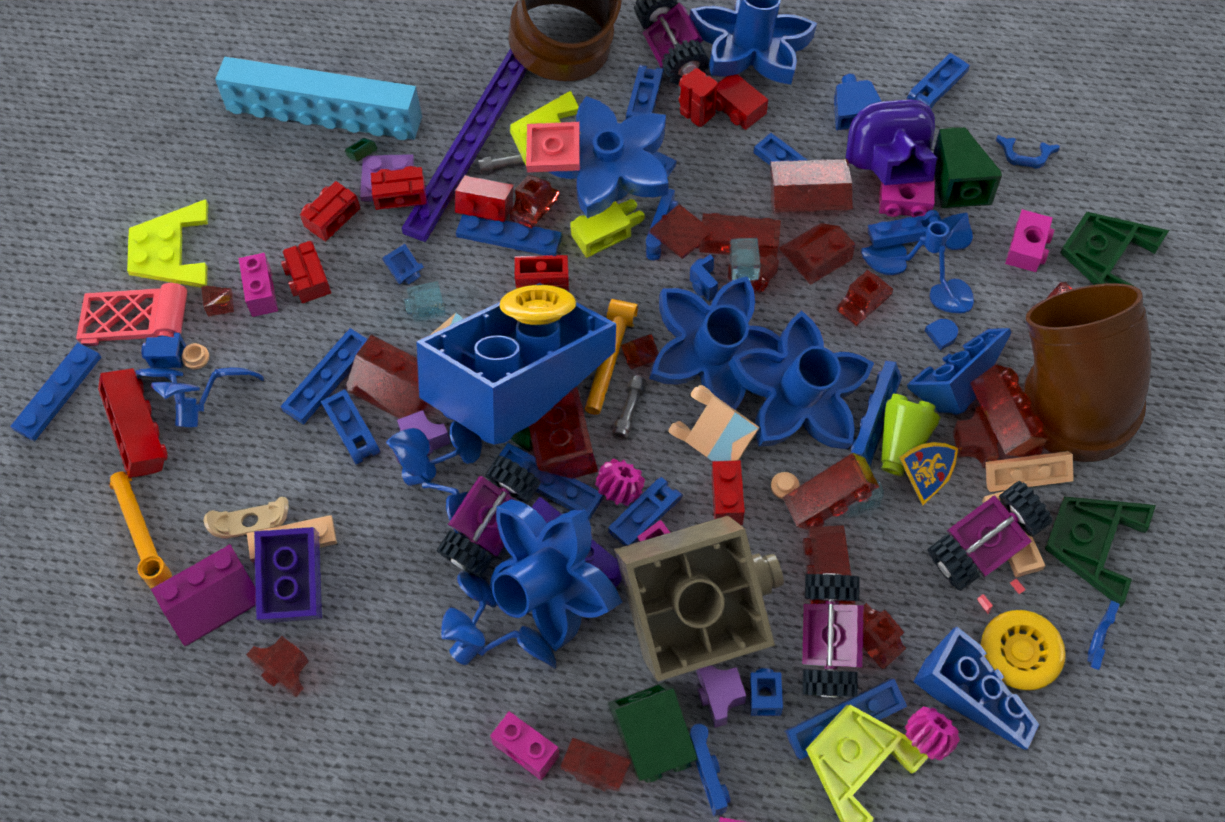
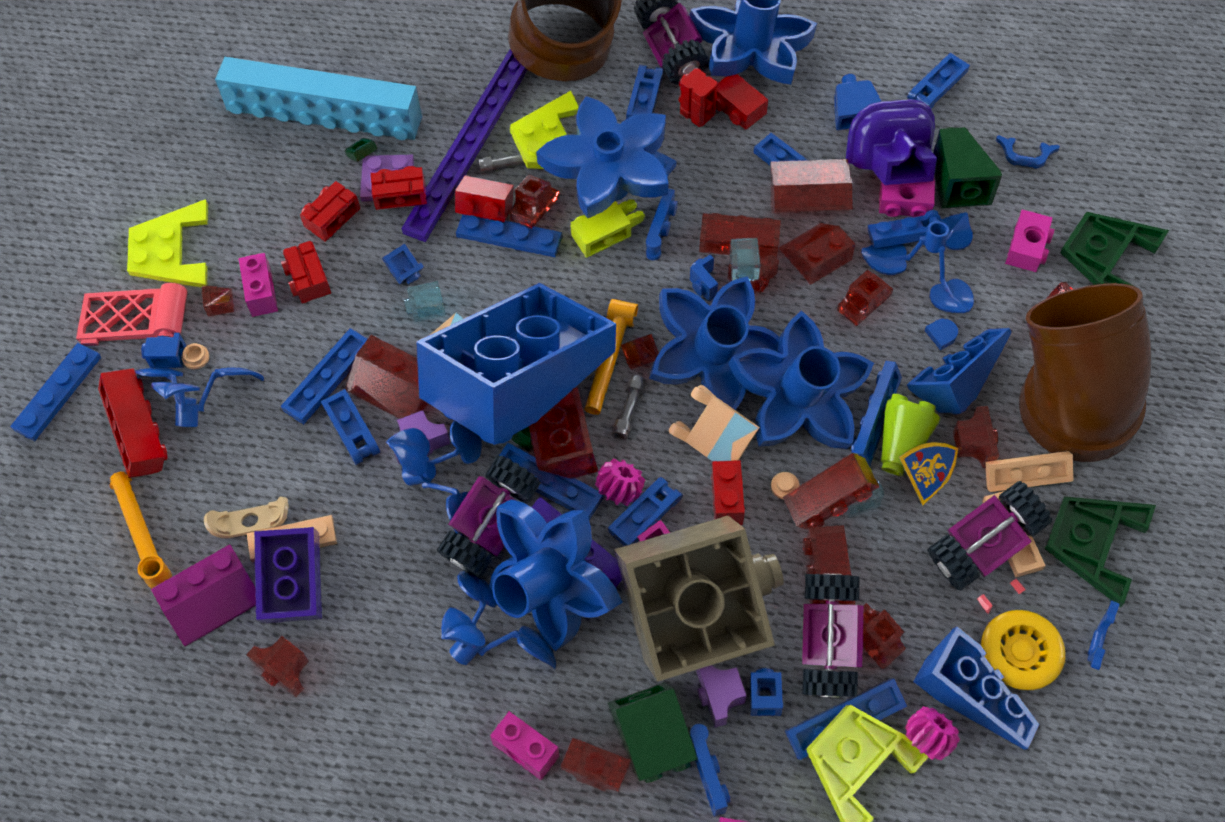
yellow wheel [499,285,576,325] -> none
red brick [515,255,569,292] -> none
coral plate [526,122,580,172] -> none
clear red piece [649,204,713,259] -> none
clear red slope [970,365,1047,457] -> none

